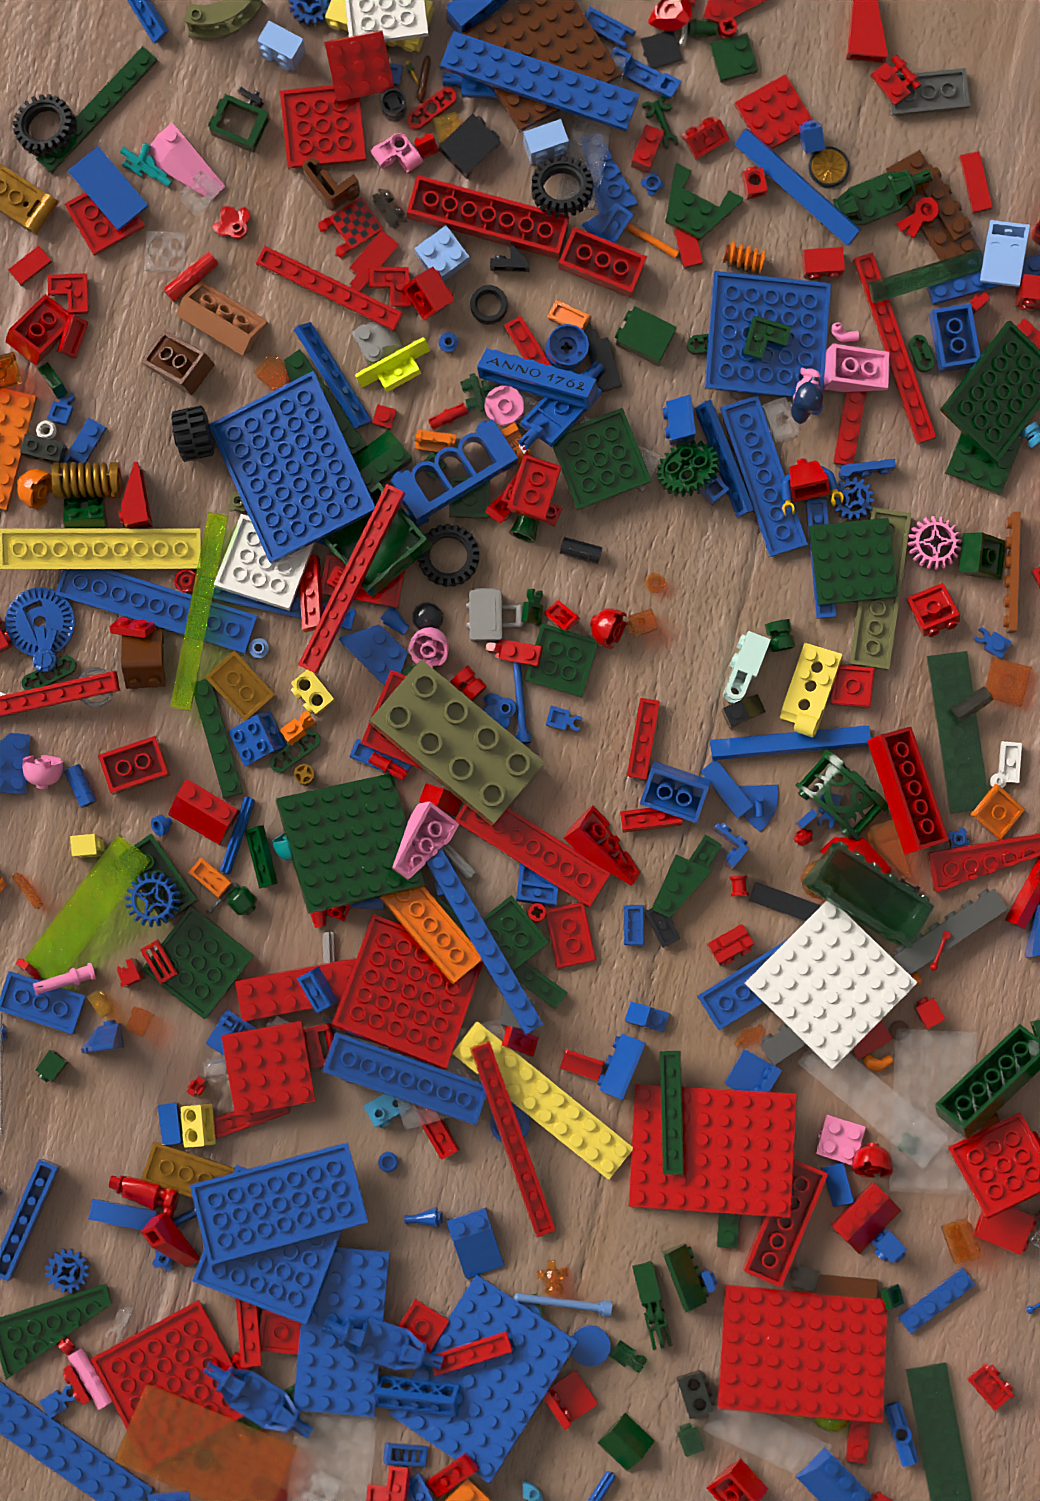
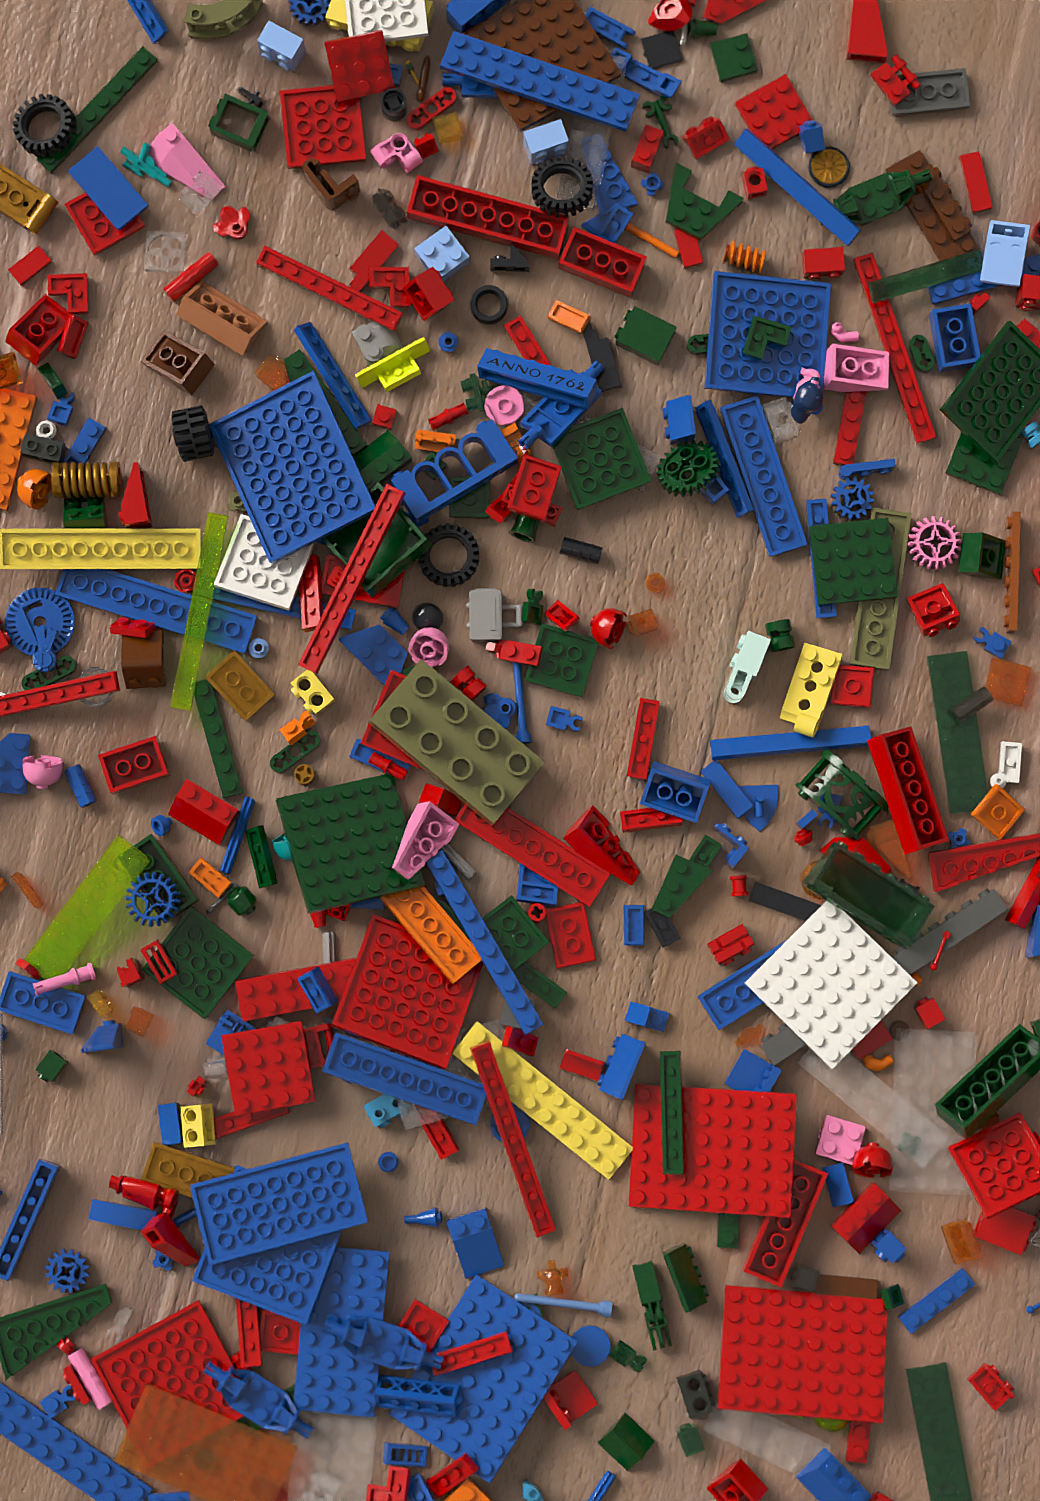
light yellow brick [70,834,105,859] -> none
blue bracket [229,711,286,766] -> none
red flag [318,197,383,258] -> none
black panel [438,114,500,178] -> none
blue wheel [545,324,589,371] -> none
blue plate [700,1269,718,1293] -> none
red bush [718,17,737,40] -> none
black slope [721,694,766,729] -> none
red torso [781,459,844,516] -> none
blue piece [883,1401,919,1467] -> none
red piece [896,197,939,238] -> none

